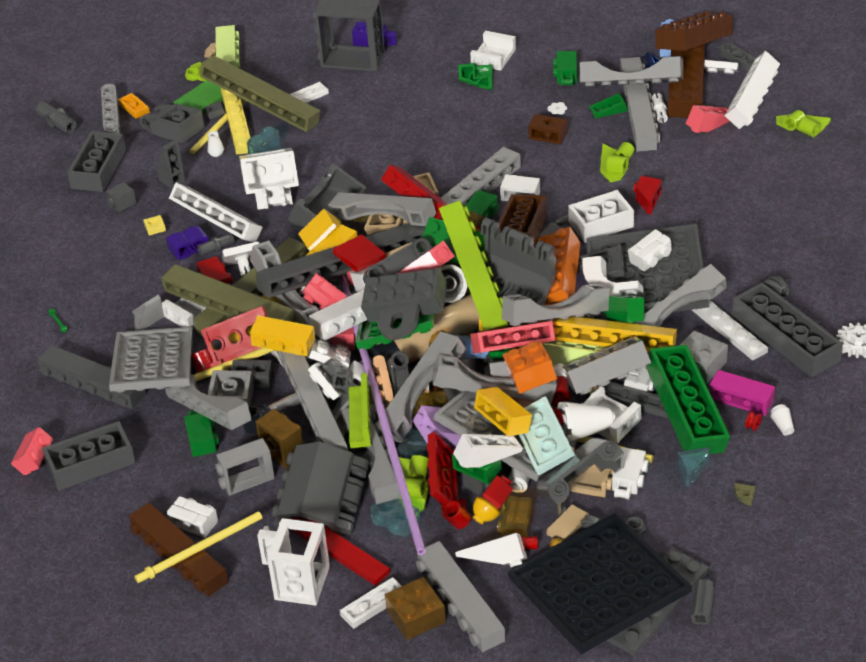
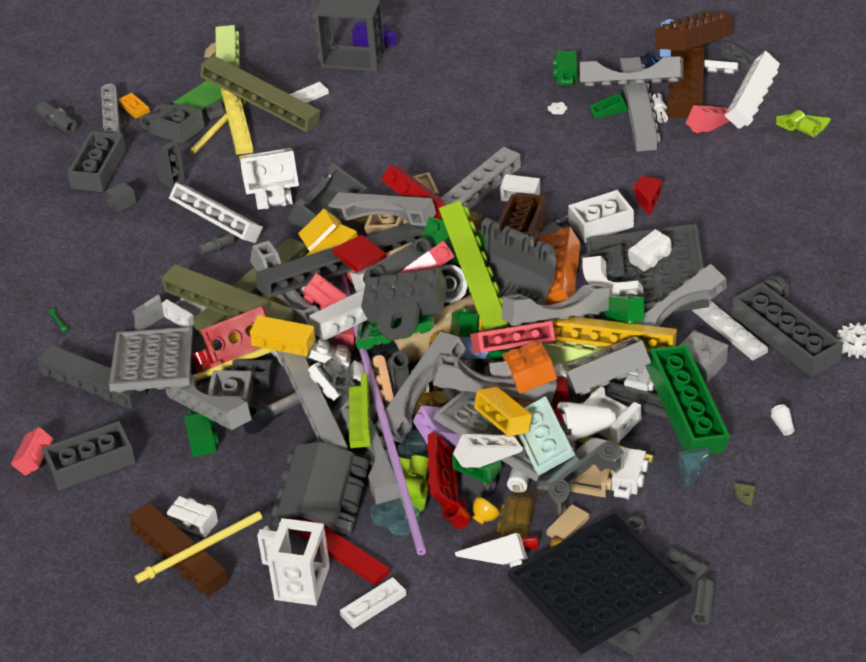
light yellow plate [143,215,166,235] -> none
dark purple brick [166,226,209,260] -> none
lime plate [185,62,206,81] -> none
red brick [196,256,233,284] -> none
white cone [207,131,224,157] -> none
light grey window [215,438,275,496] -> none
white tile [222,242,259,277] -> none
clear light blue brick [247,126,281,154] -> none
pearl gold brick [255,409,304,469] -> none
pearl gold brick [385,577,446,640] -> none
light grey brick [416,541,505,652] -> none
green slope [458,63,493,90] -> none
green brick [465,190,499,229] -> none
white panel [470,31,516,71] -> none
red slope [481,475,513,509] -> none
reddish brown brick [528,114,568,145] -> none
dark grey plate [580,515,601,529] -> none
lime panel [600,142,635,182] -> none
dark pink brick [709,370,775,416] -> none
red bush [745,411,762,431] -> none
none -> green brick [450,308,478,337]

